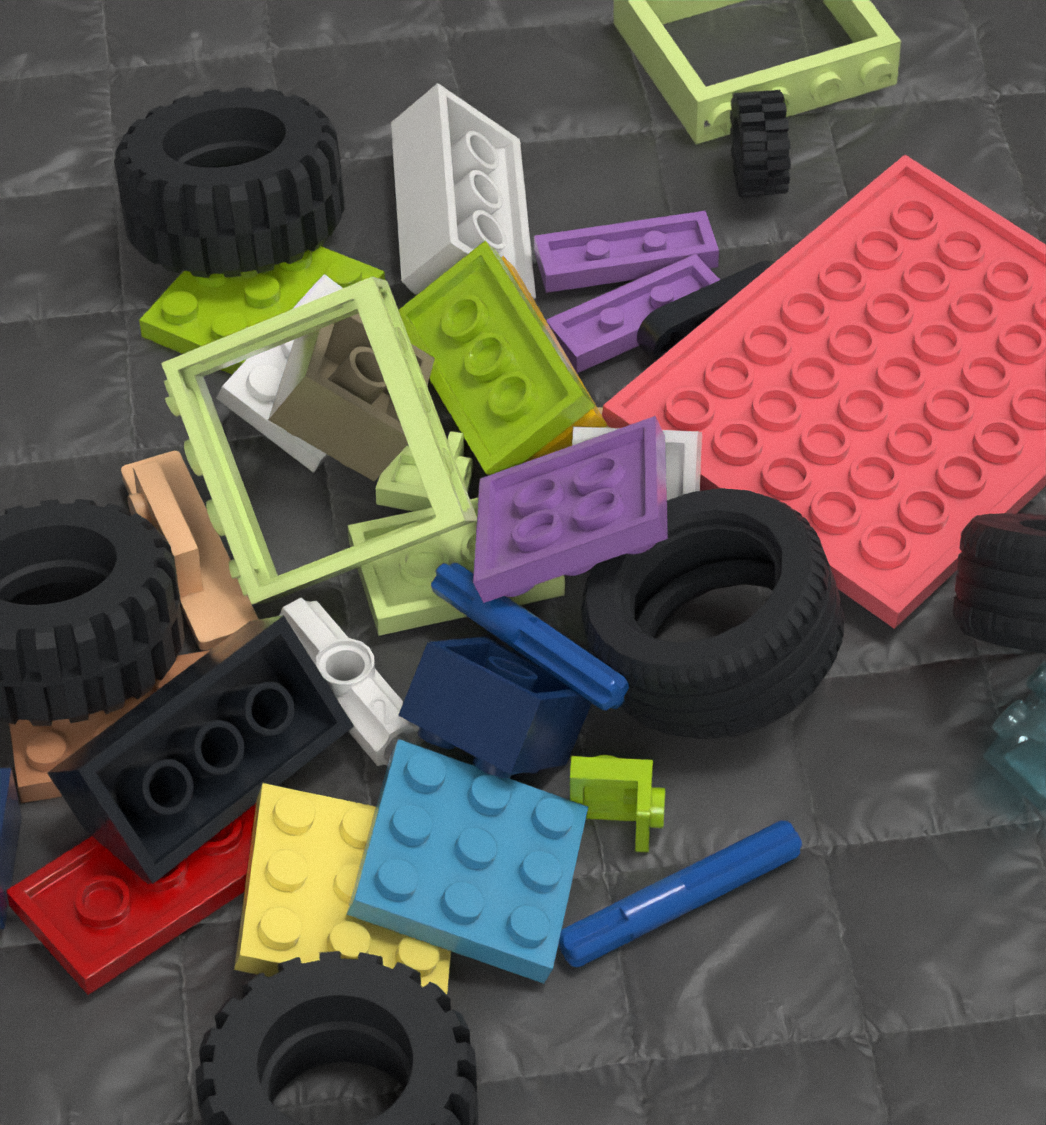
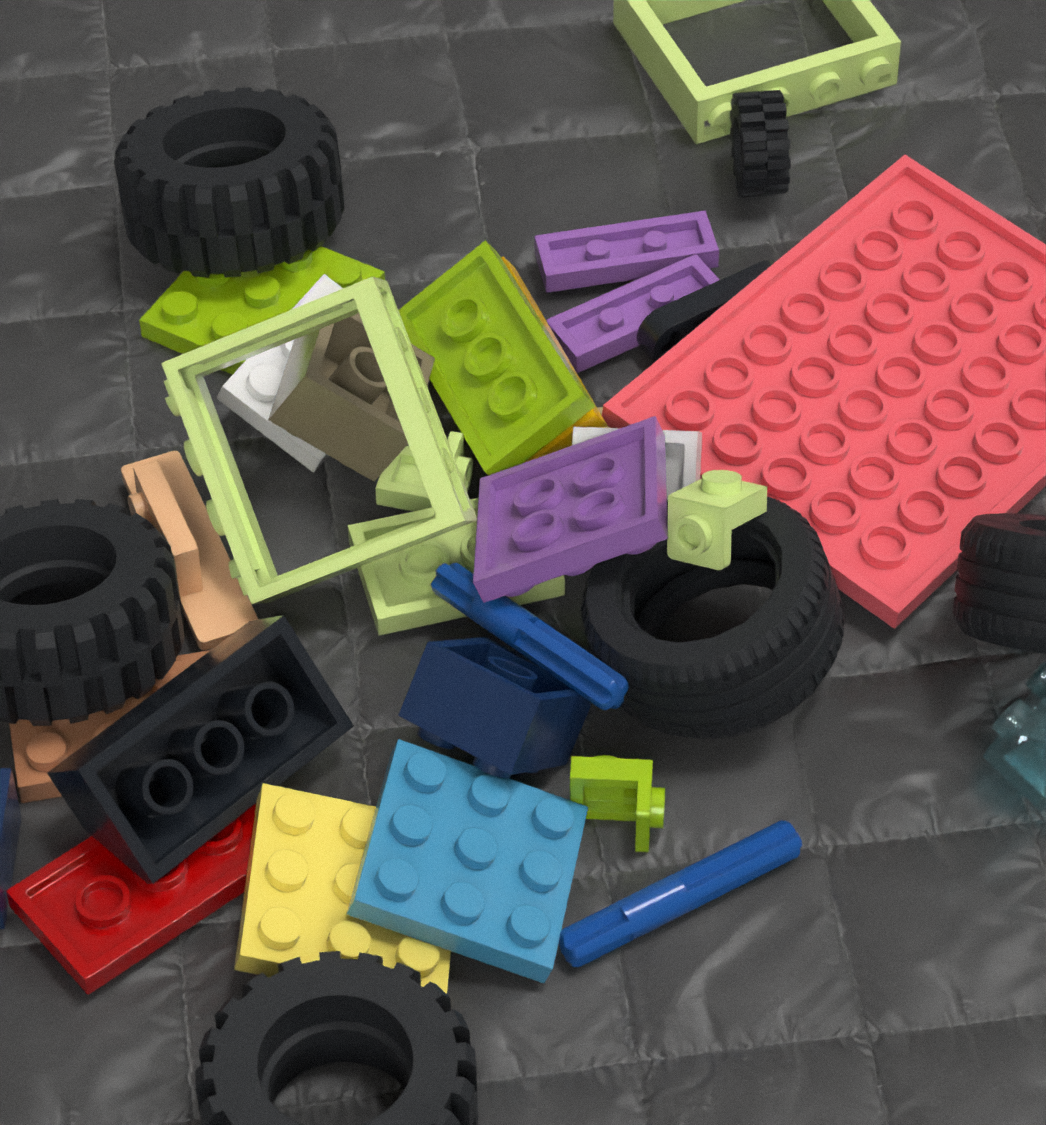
white piece [279,597,424,766] -> none
white slope [391,83,536,299] -> none
none -> yellowish green bracket [667,470,767,570]

